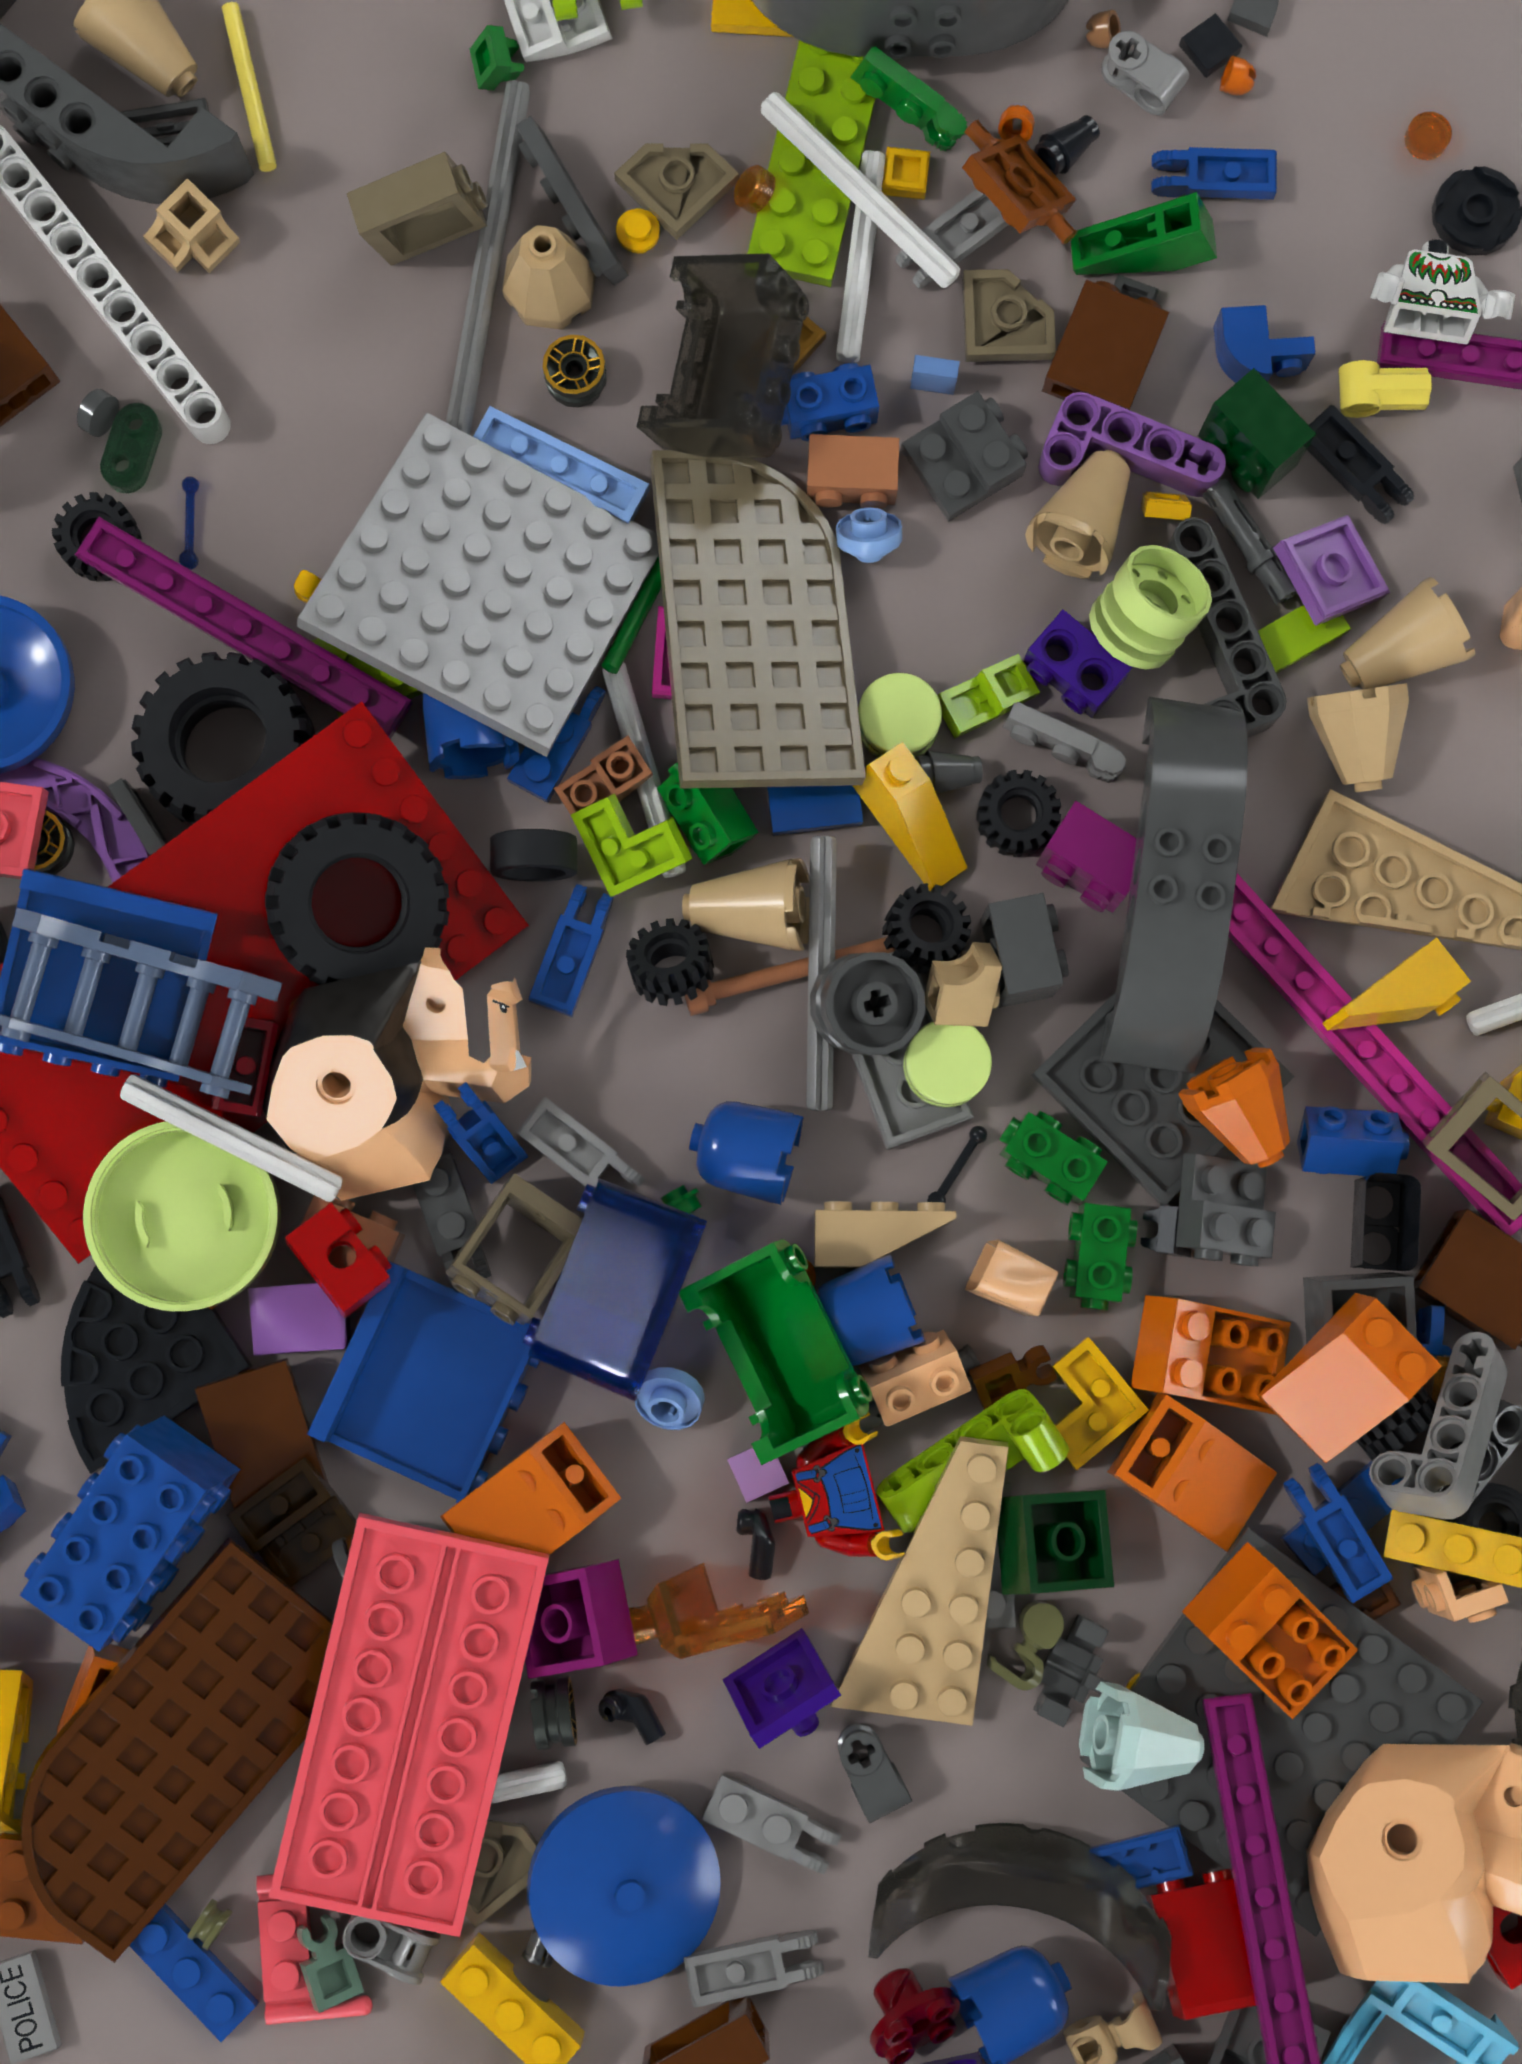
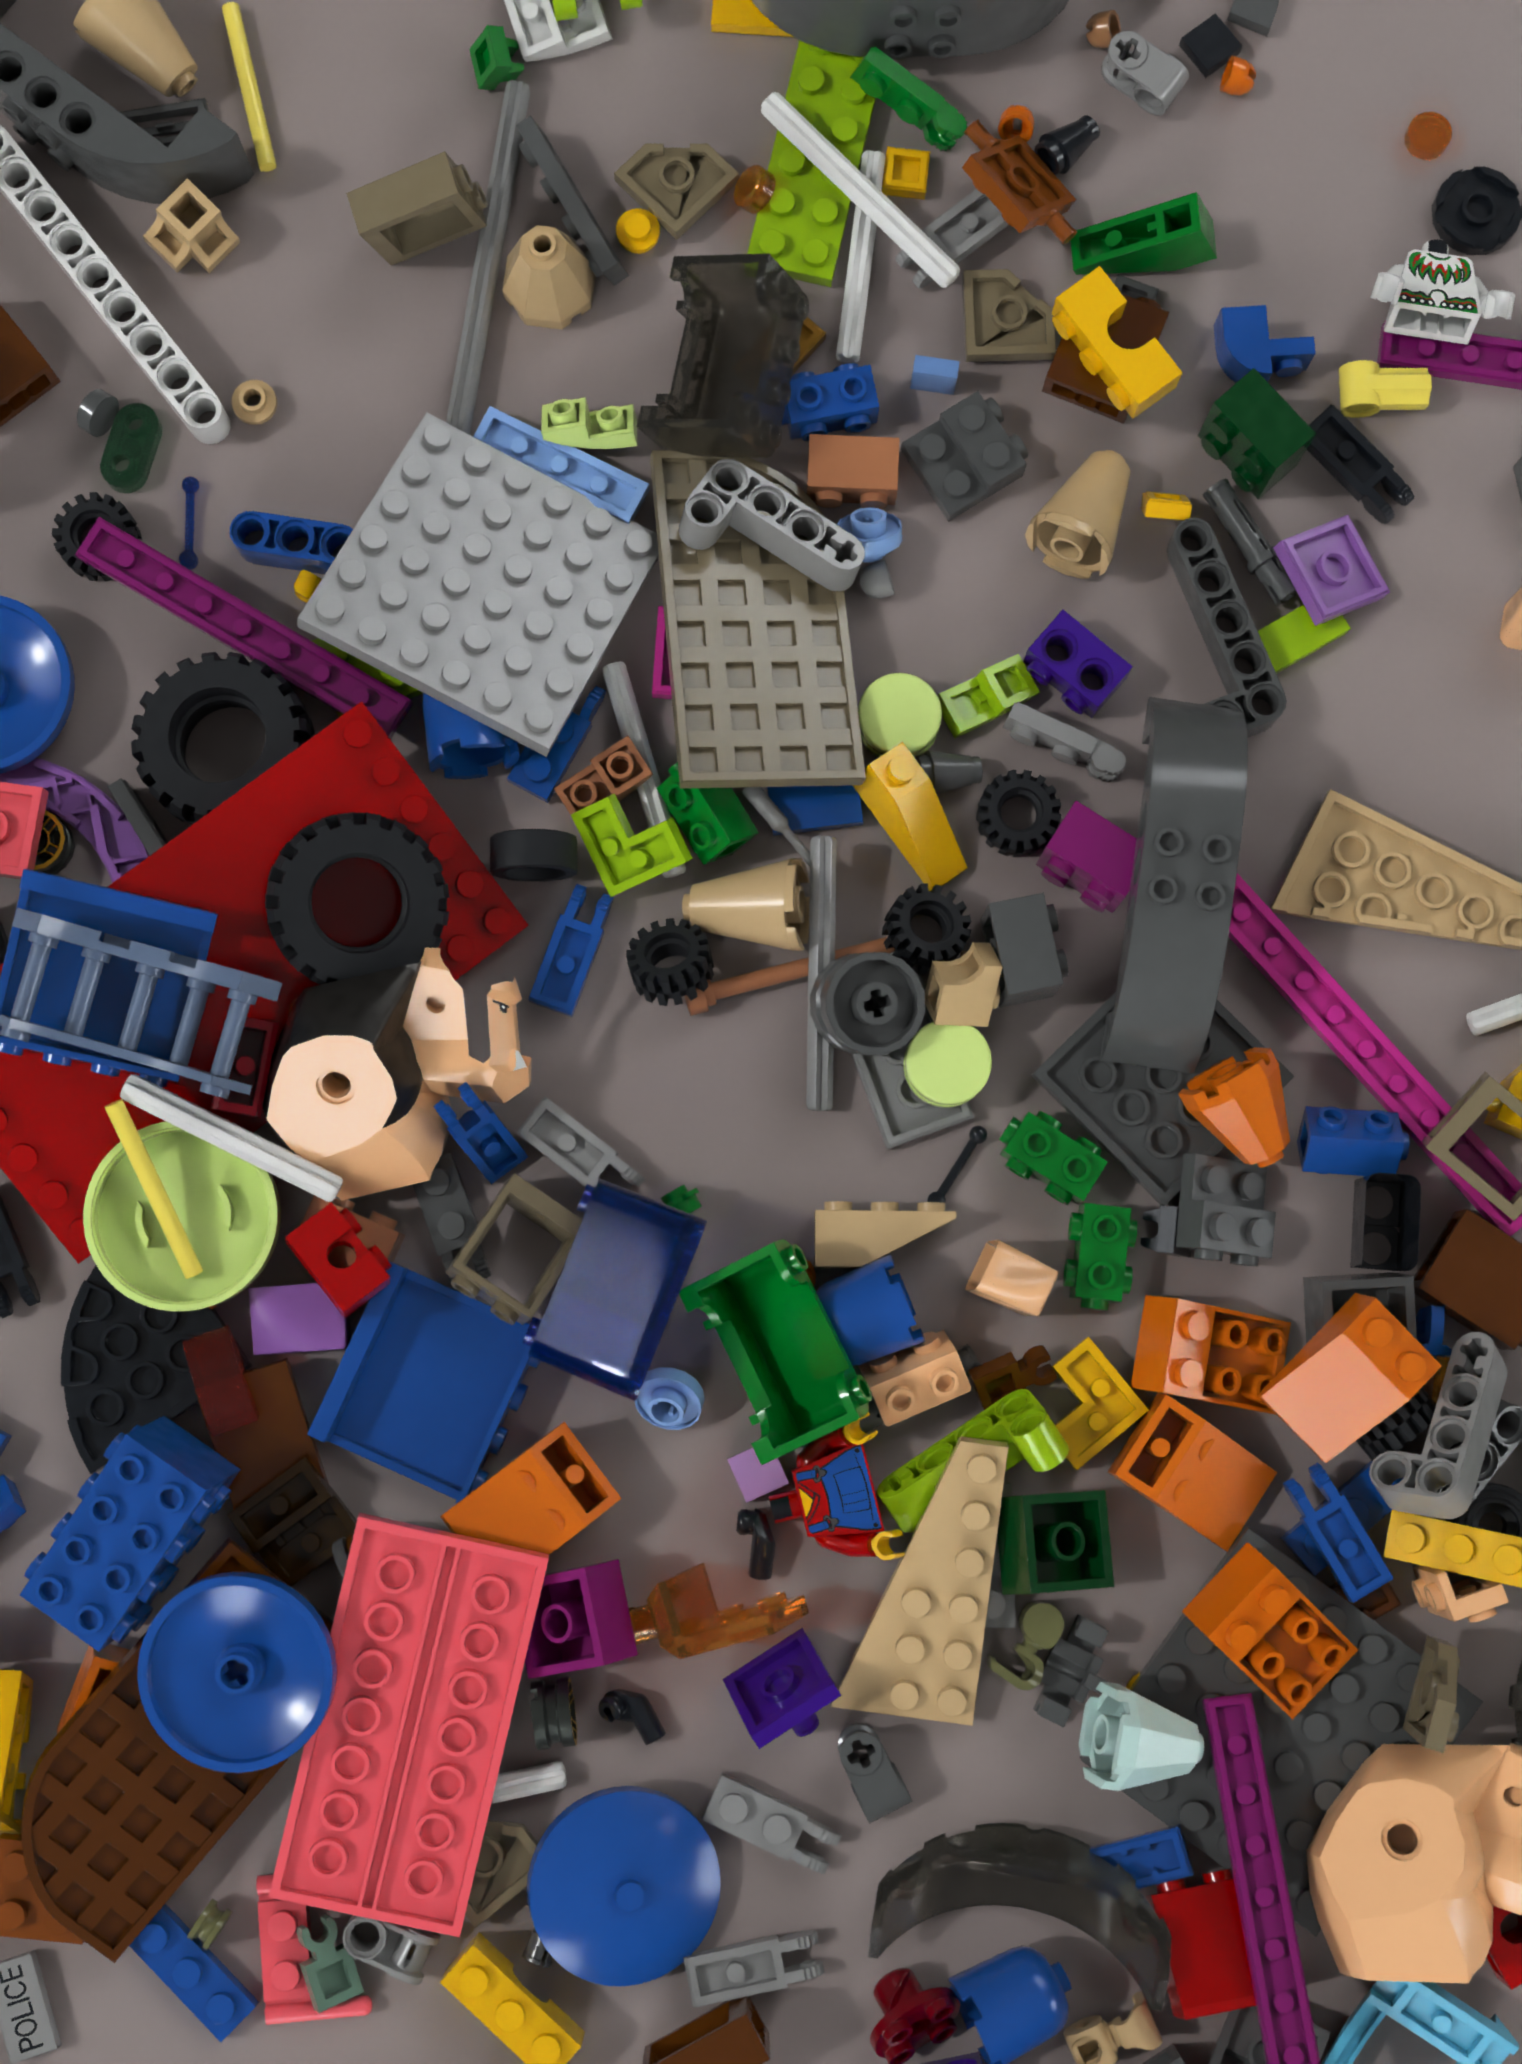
pearl dark grey wheel [542,334,607,408] -> none
green bar [601,556,662,674] -> none
blue cylinder [689,1101,804,1205] -> none
medium lavender beam [1038,392,1226,497] -> none
yellowish green wheel [1089,545,1212,670] -> none
blue hinge [1151,147,1277,200] -> none
tan cone [1307,683,1409,792] -> none
yellow slope [1322,937,1471,1031] -> none
tan cone [1340,577,1475,689] -> none
none -> light yellow bar [105,1099,203,1279]
none -> blue dish [137,1572,337,1773]
none -> clear red slope [182,1325,260,1437]
none -> blue beam [229,511,353,574]
none -> tan plate [232,380,277,425]
none -> yellowish green slope [541,397,637,449]
none -> light grey beam [679,459,865,592]
none -> light grey piece [742,787,810,867]
none -> light grey hinge [860,560,895,599]
none -> yellow arch [1052,266,1183,419]
none -> dark tan plate [1402,1635,1460,1753]

